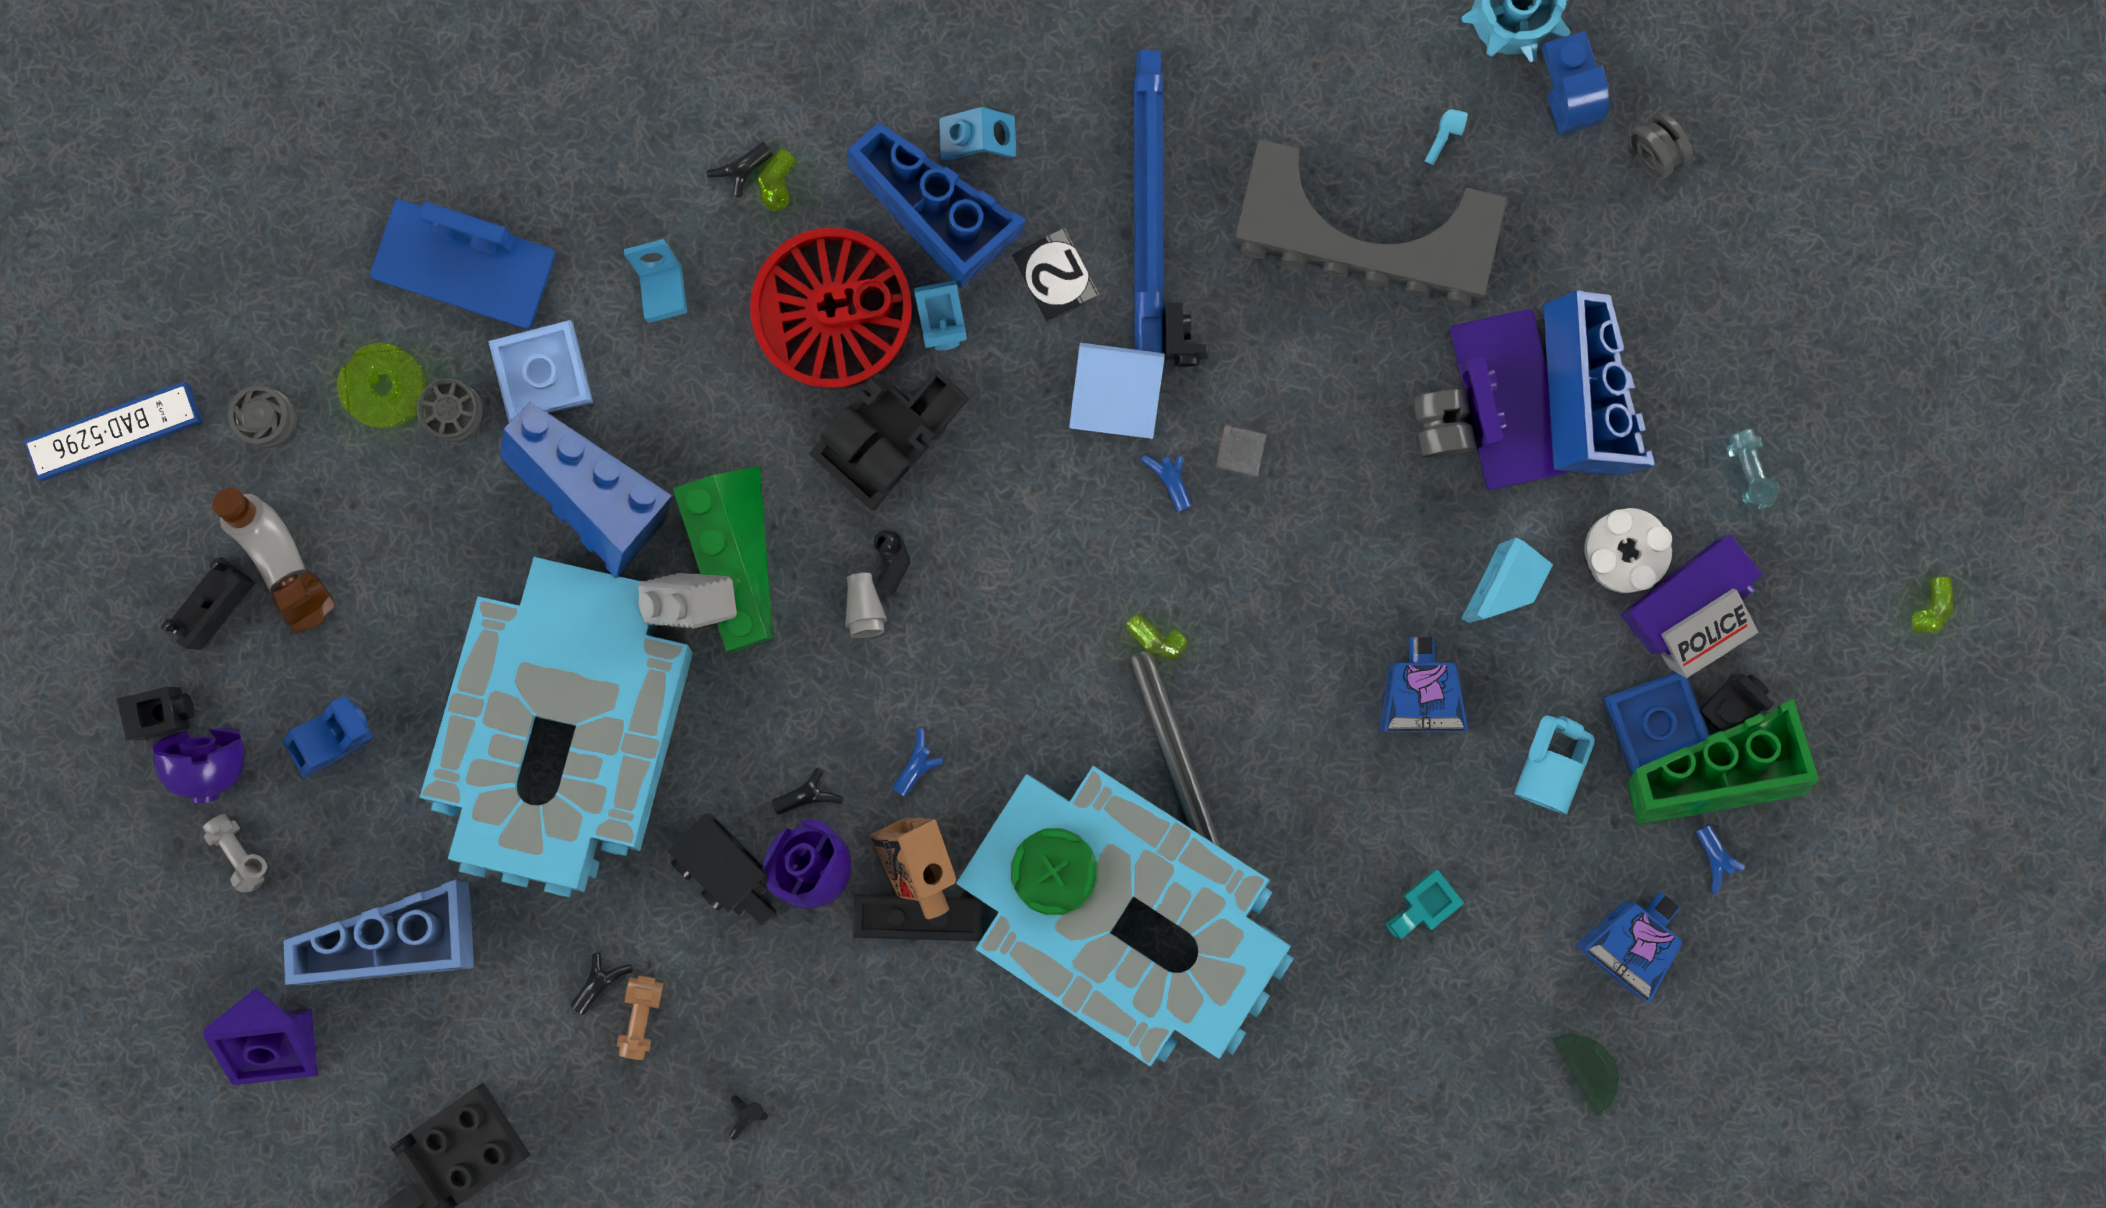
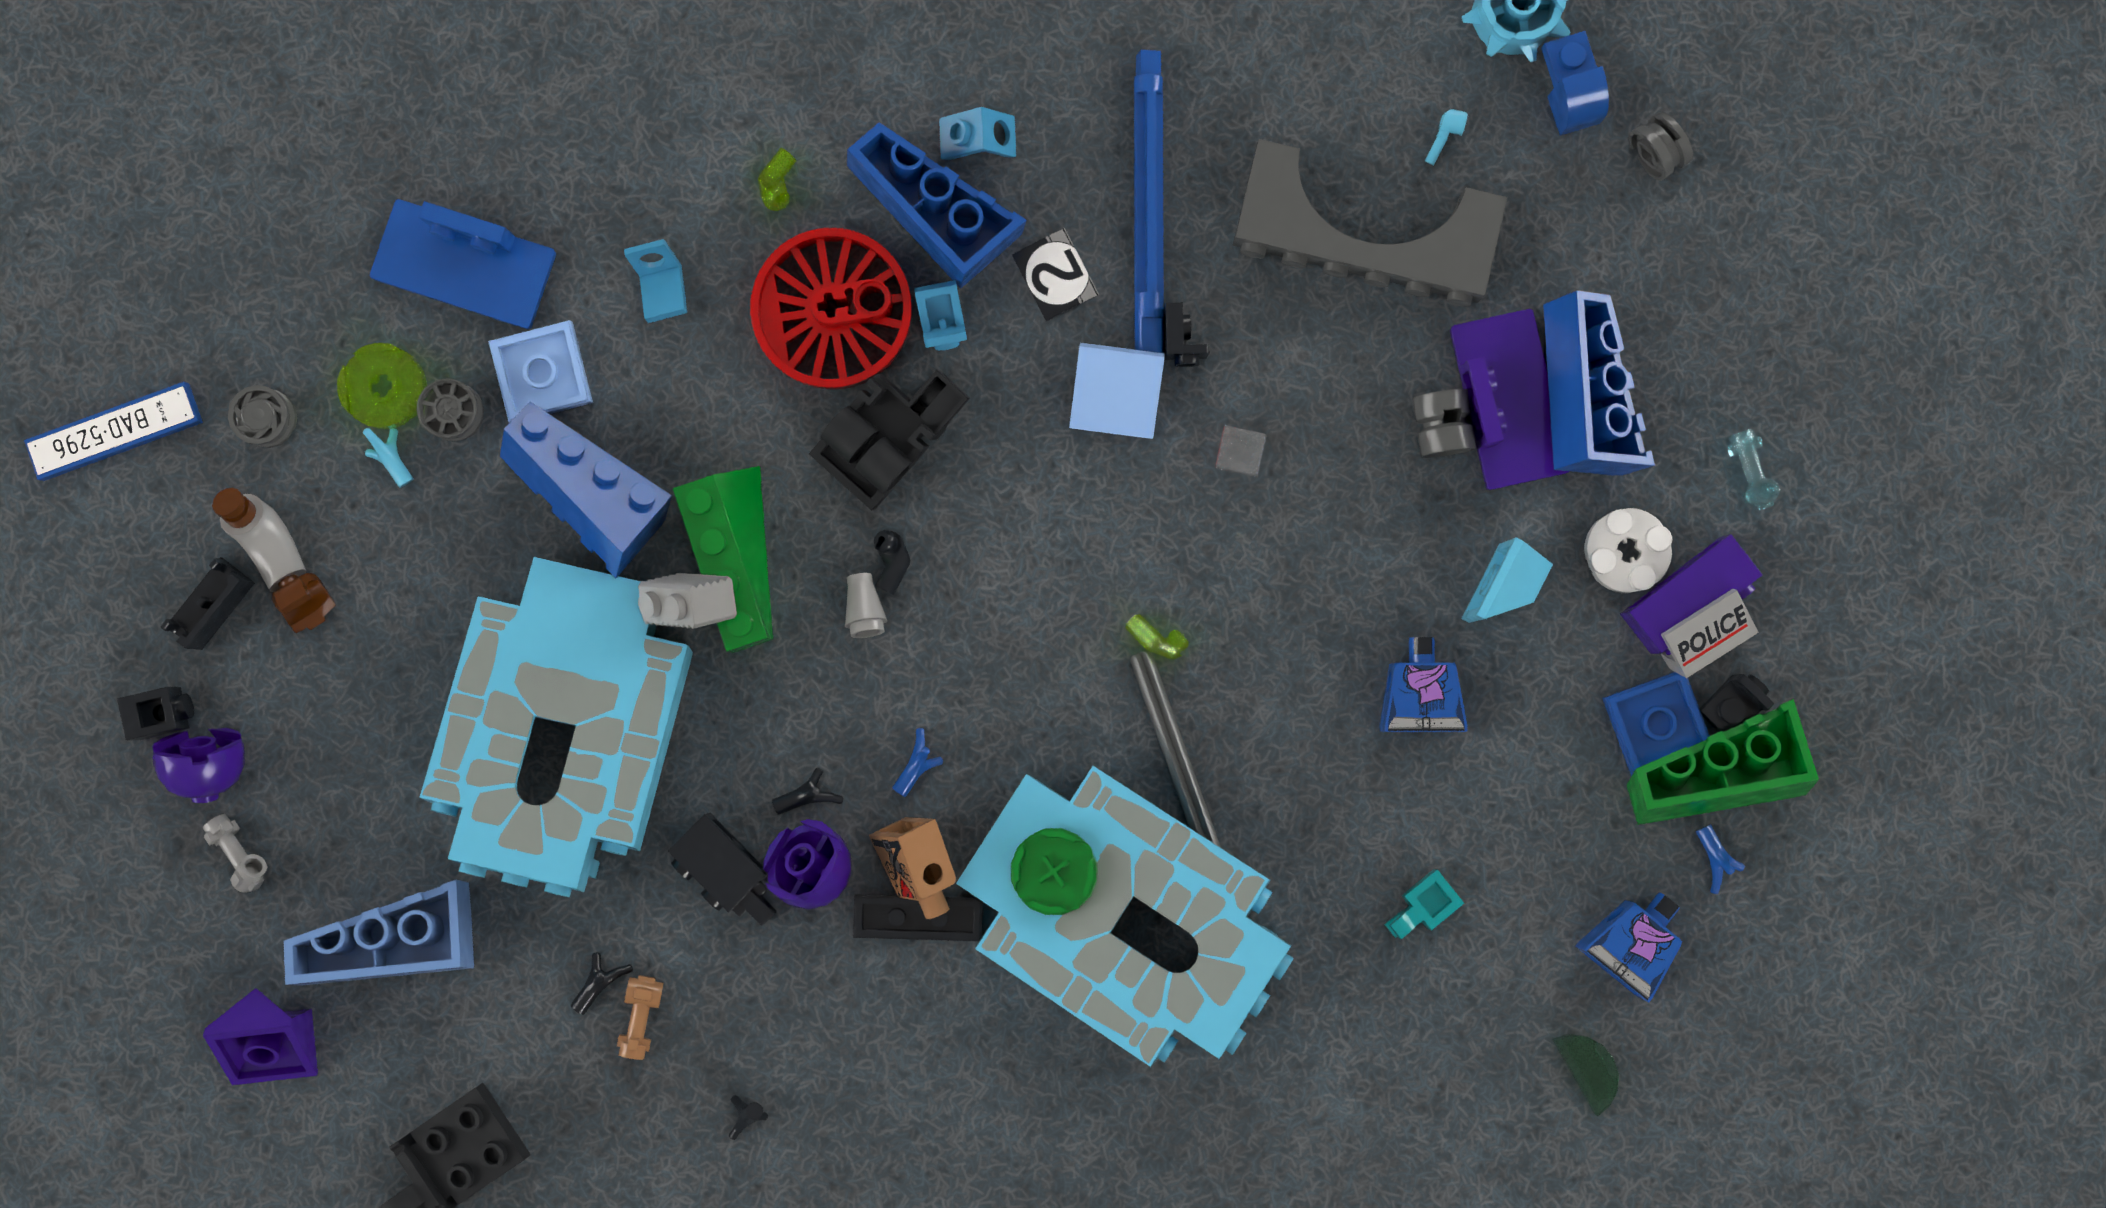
blue brick [282,695,373,778] -> none
black bar [706,142,773,197] -> none
blue bar [1141,455,1192,512] -> none
medium azure piece [1514,715,1595,815] -> none
clear neon green arm [1912,577,1954,635] -> none
none -> medium azure bar [363,428,414,488]

